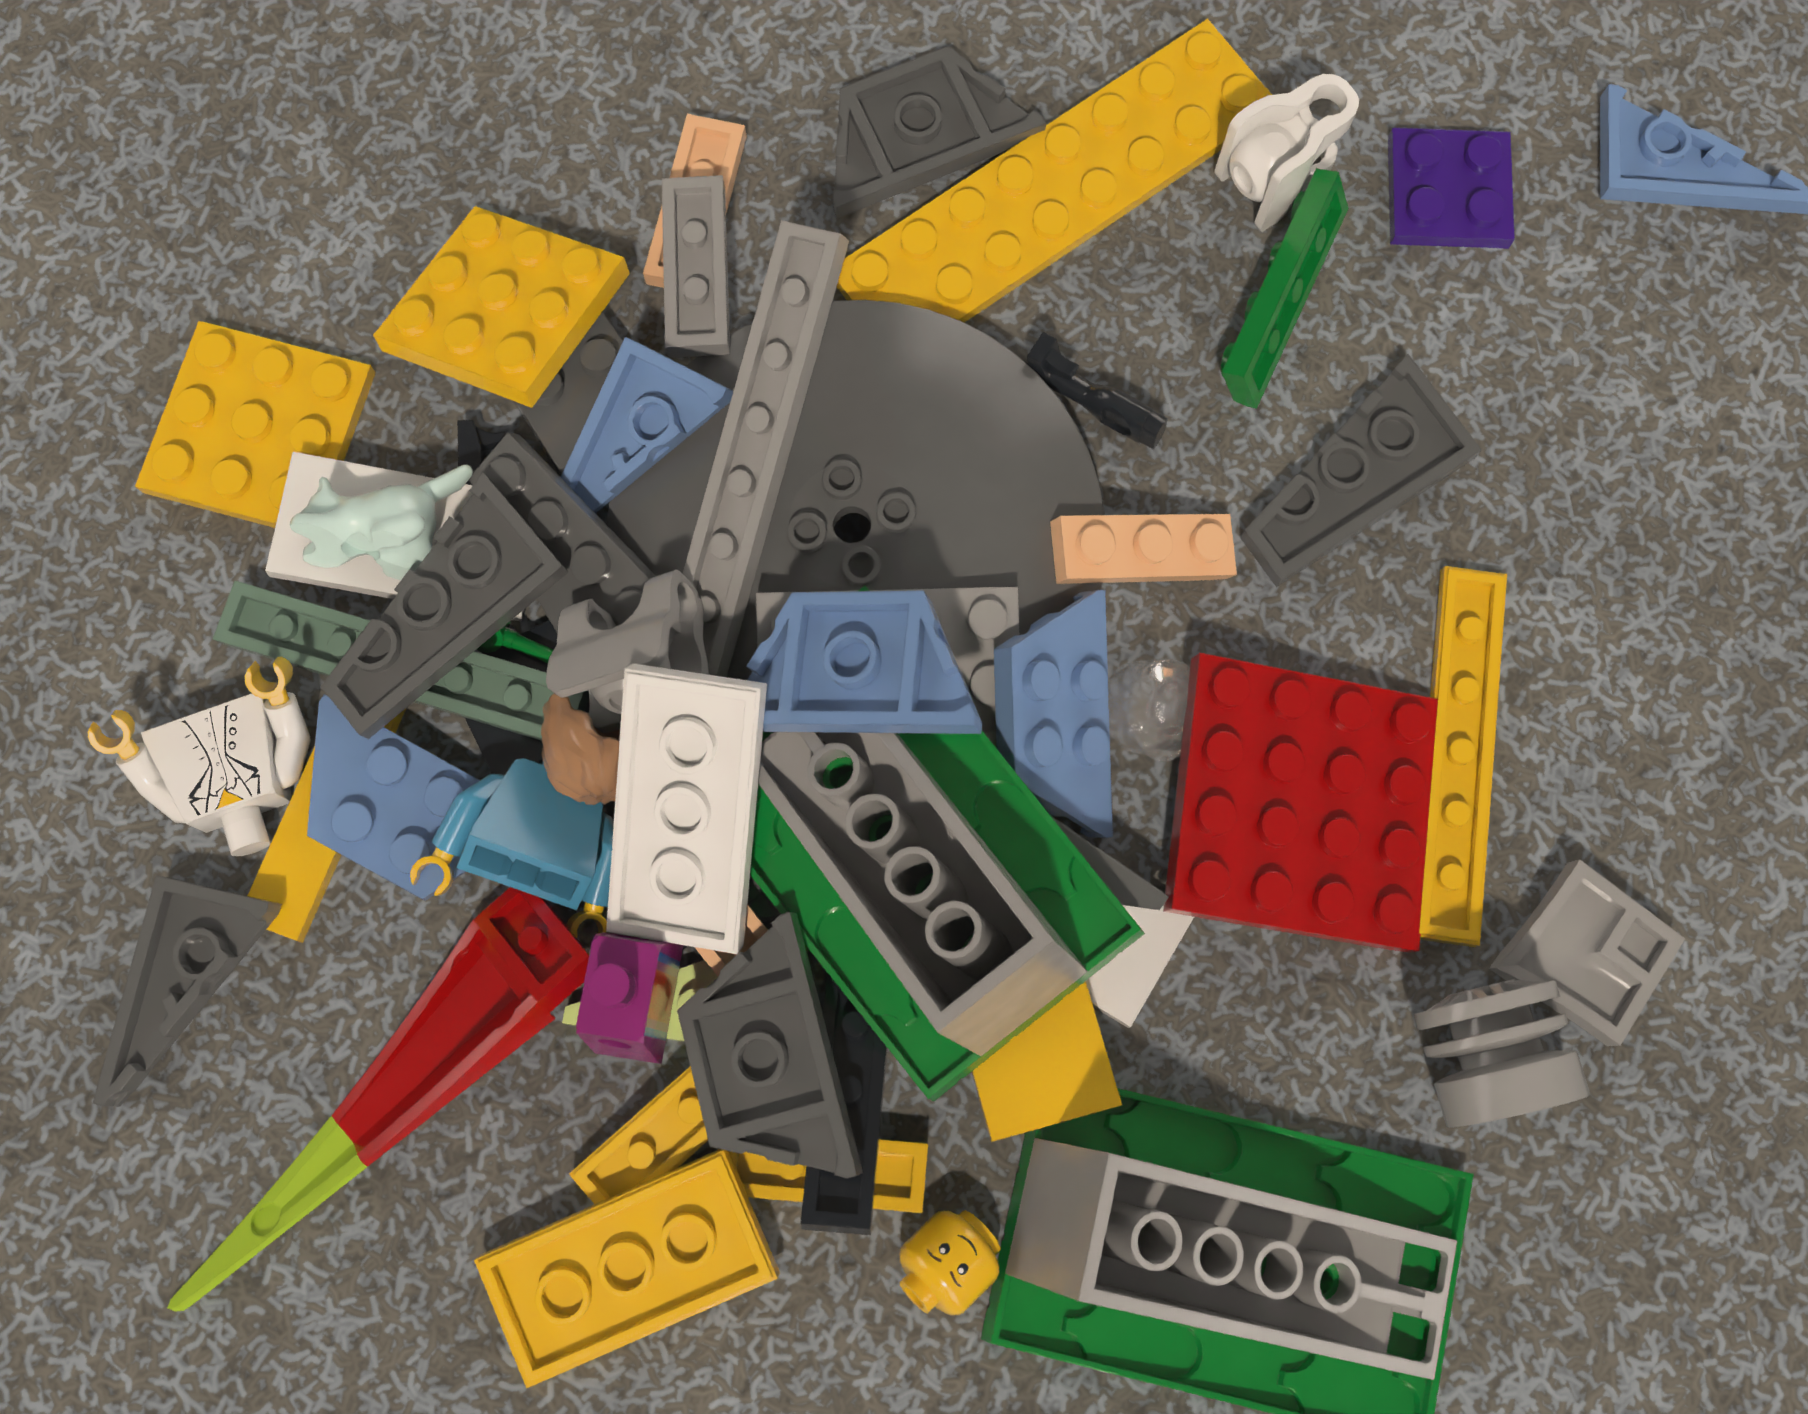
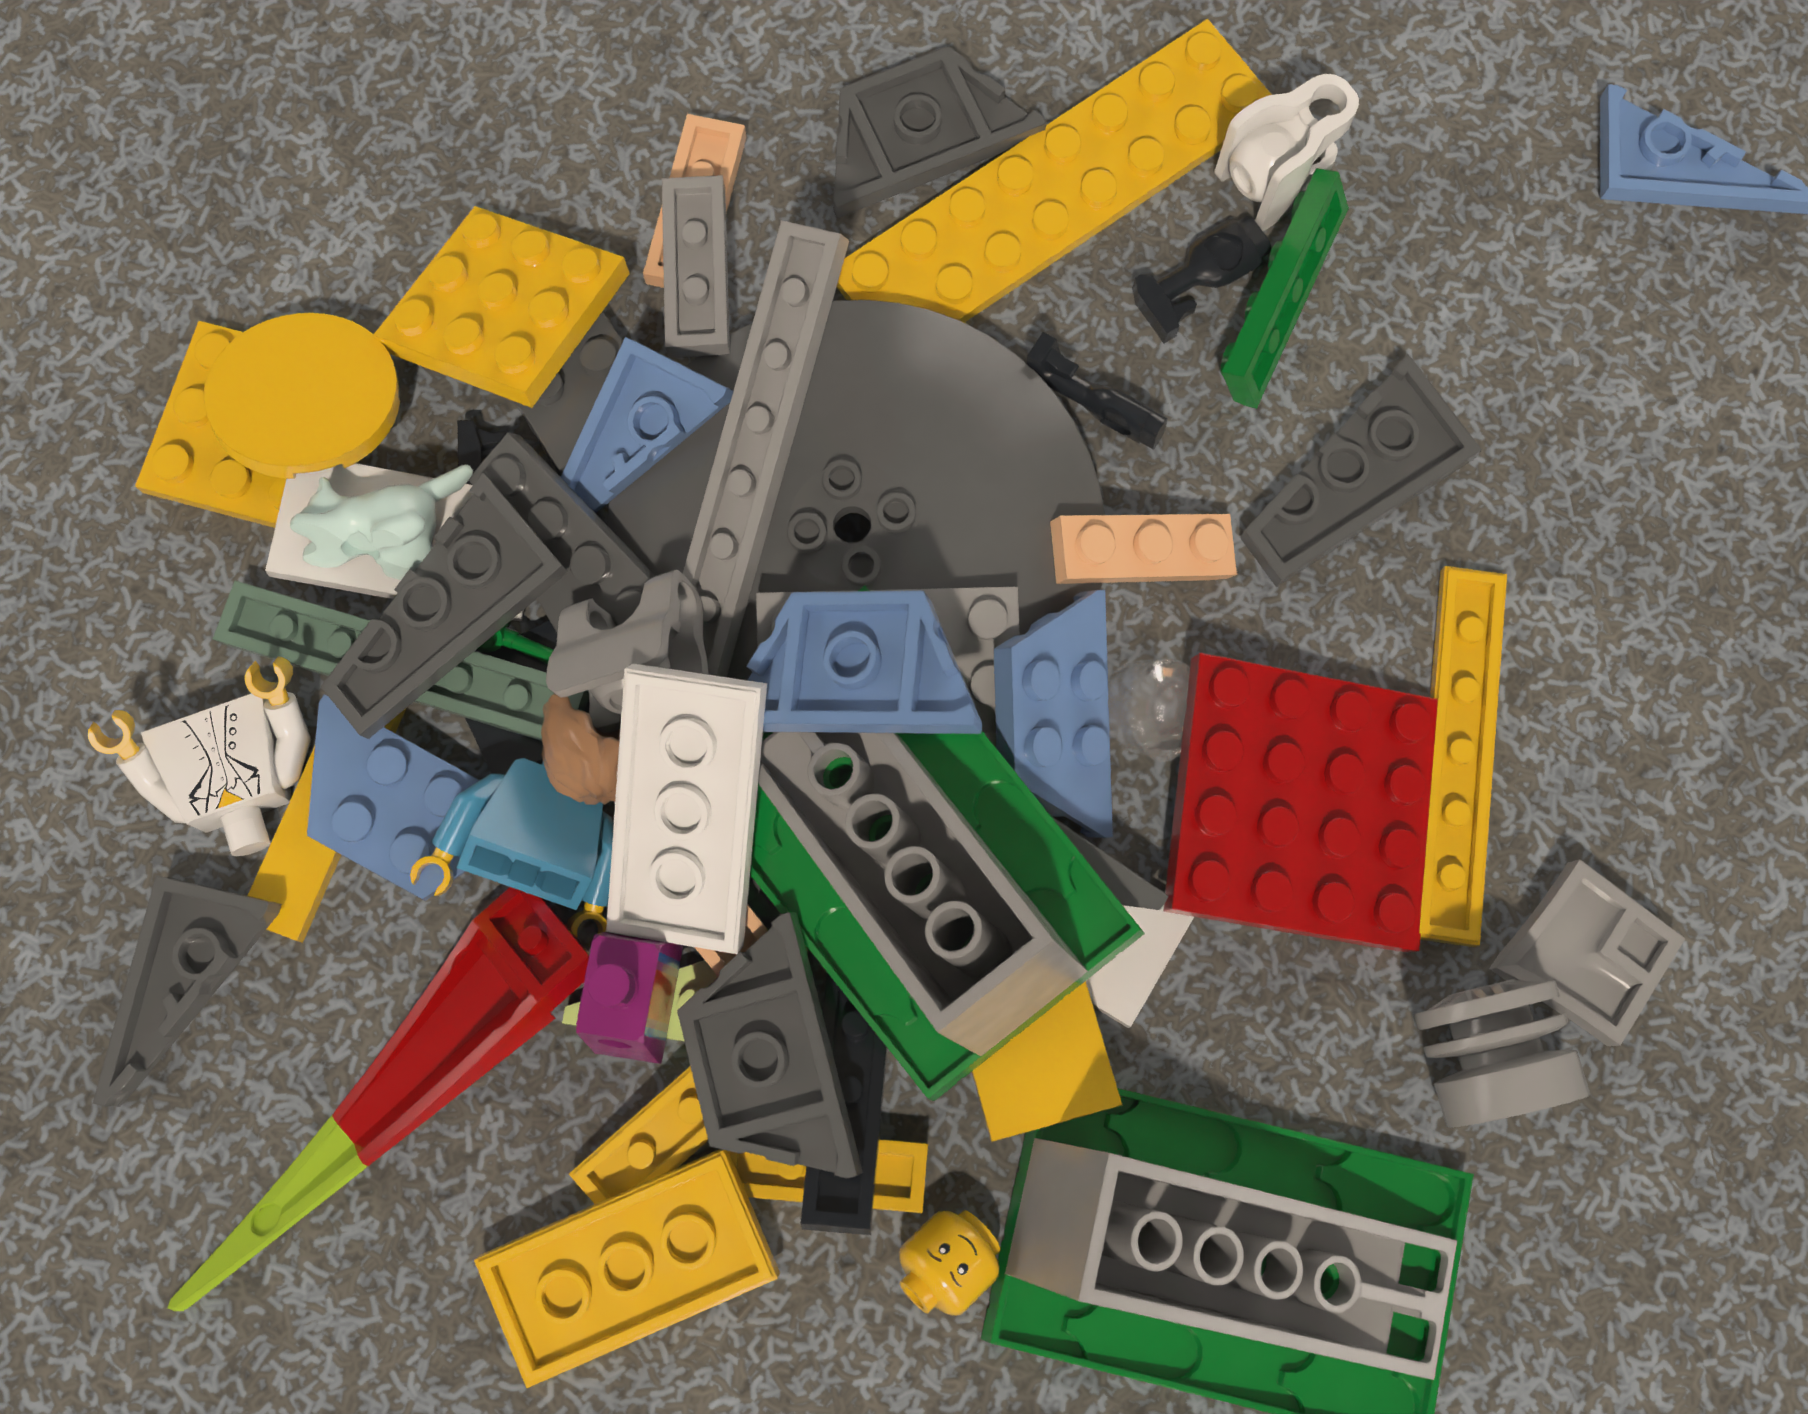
dark purple plate [1388,128,1515,249] -> none
none -> yellow tile [203,313,400,479]
none -> black piece [1132,215,1272,344]

